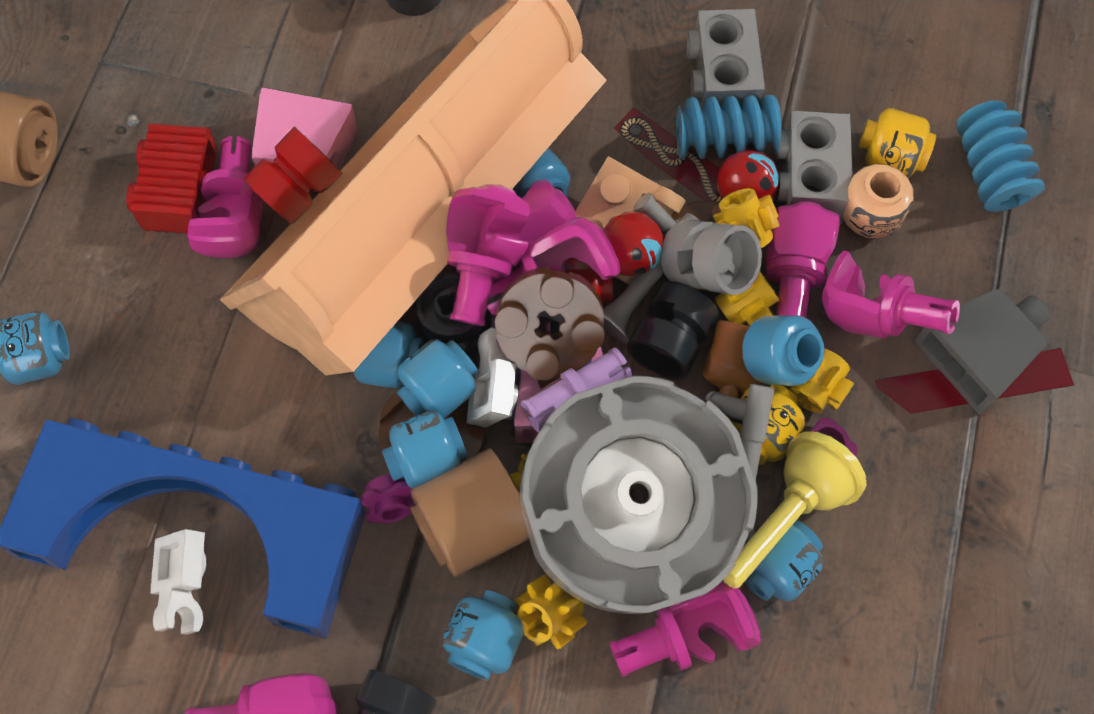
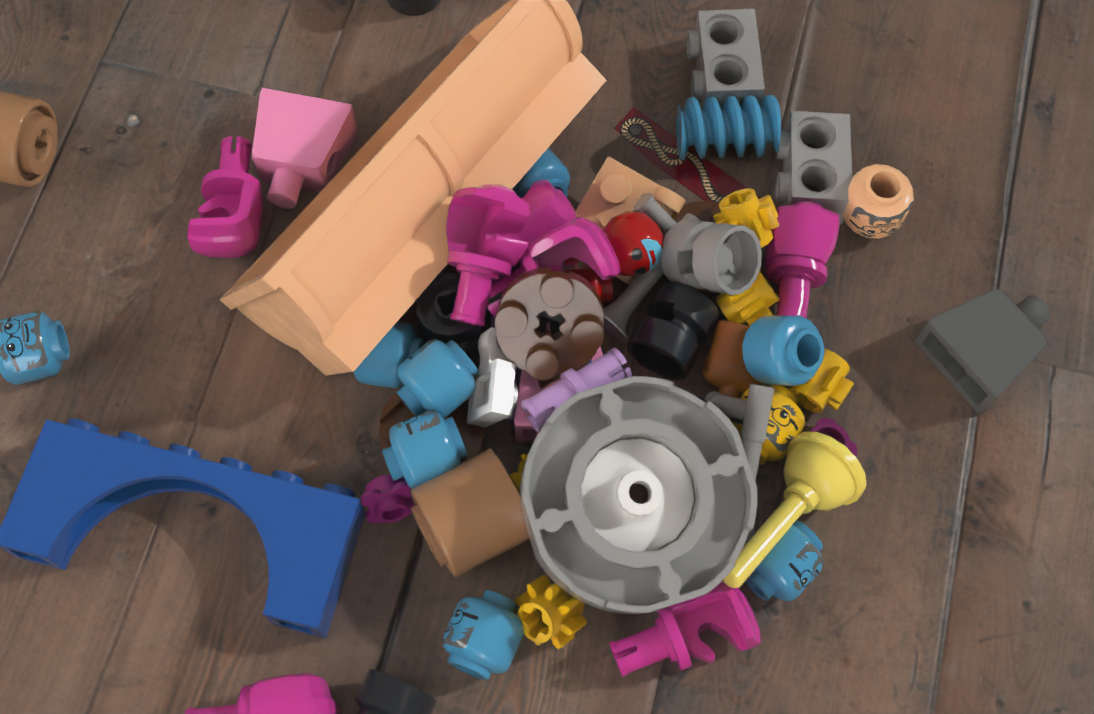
red brick [126,123,218,235] -> none
white plate [150,529,206,635] -> none
red wheel [243,126,343,225] -> none
red piece [717,149,779,201] -> none
dark pink piece [822,251,960,339] -> none
yellow head [858,108,936,178] -> none
dark red sticker [875,348,1074,414] -> none
dark azure piece [956,100,1045,212] -> none

